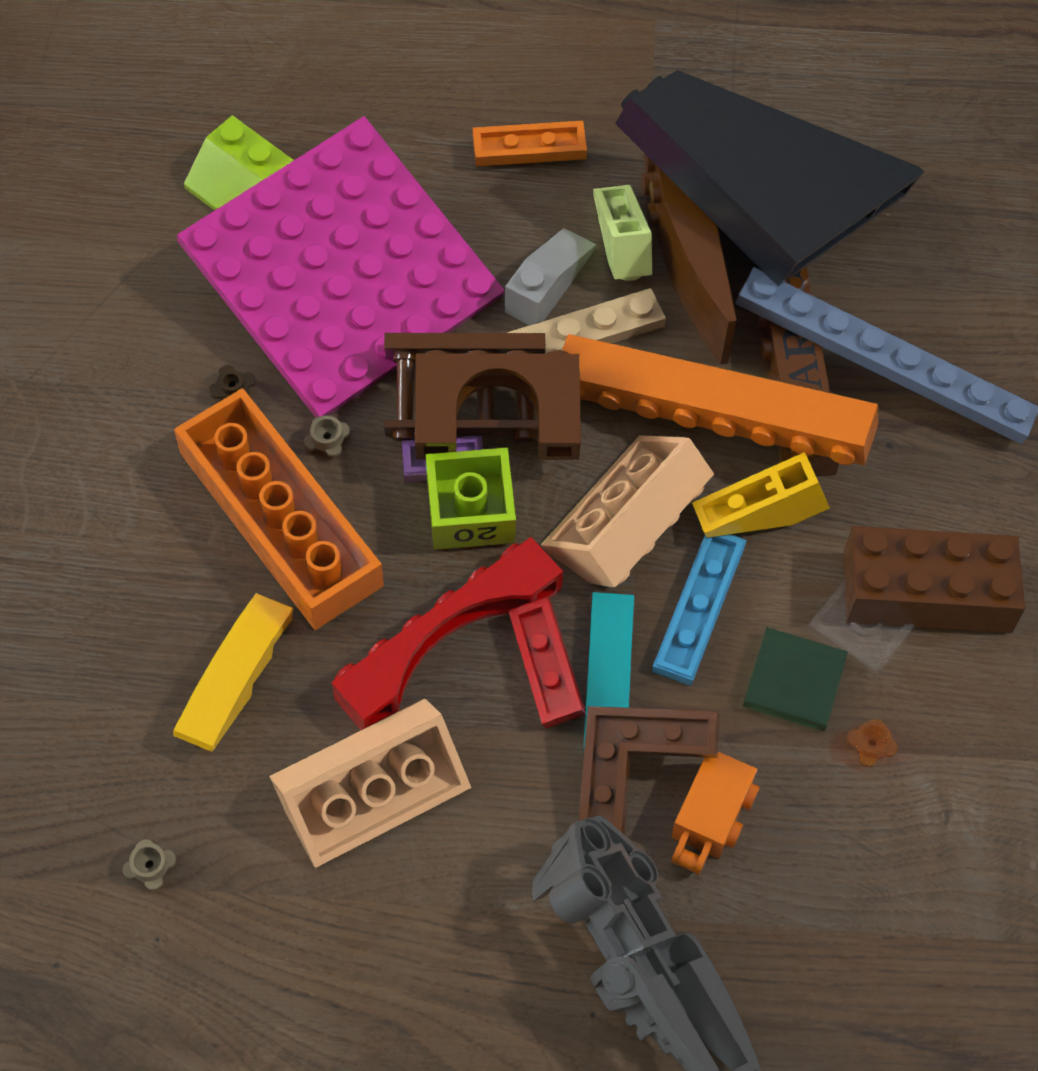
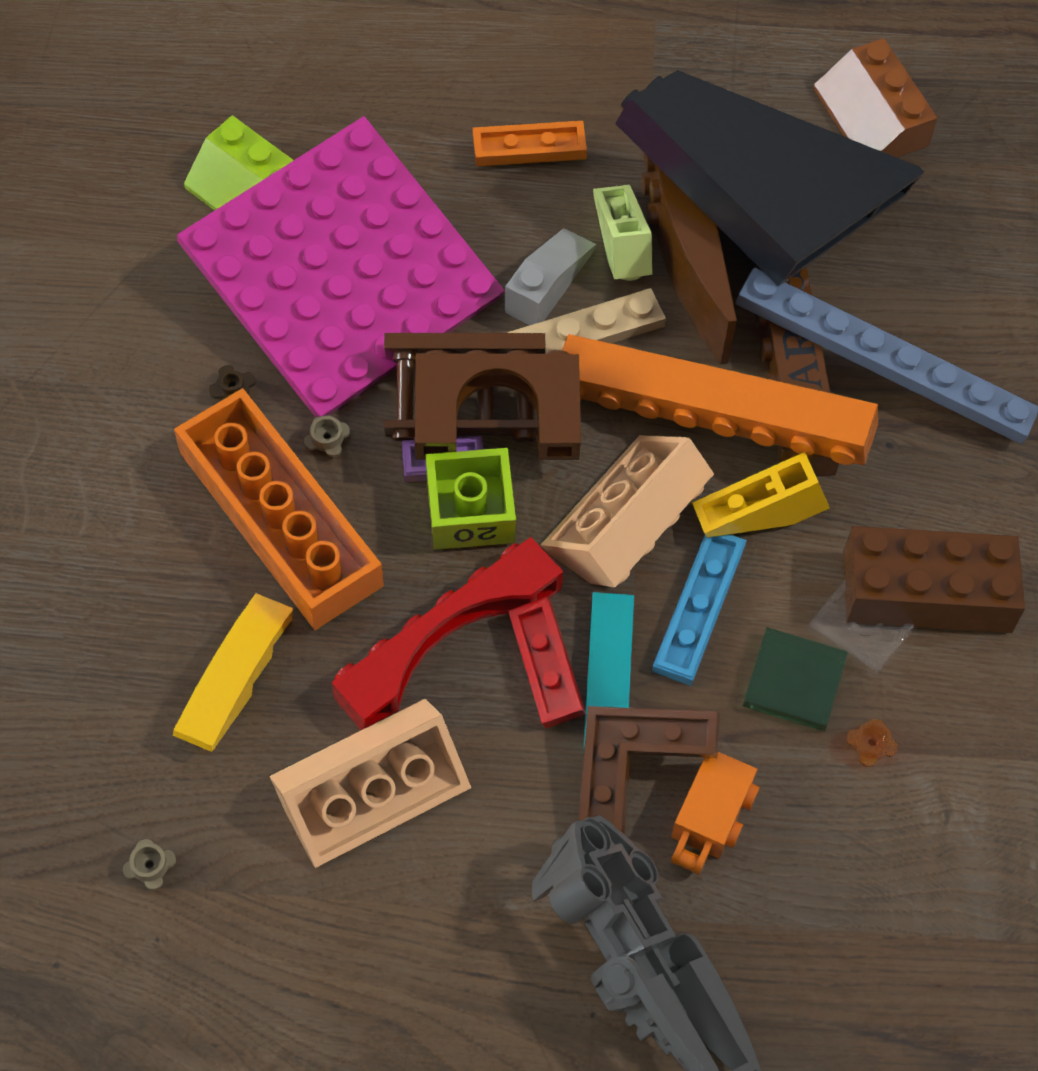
none -> slope [813,38,938,157]

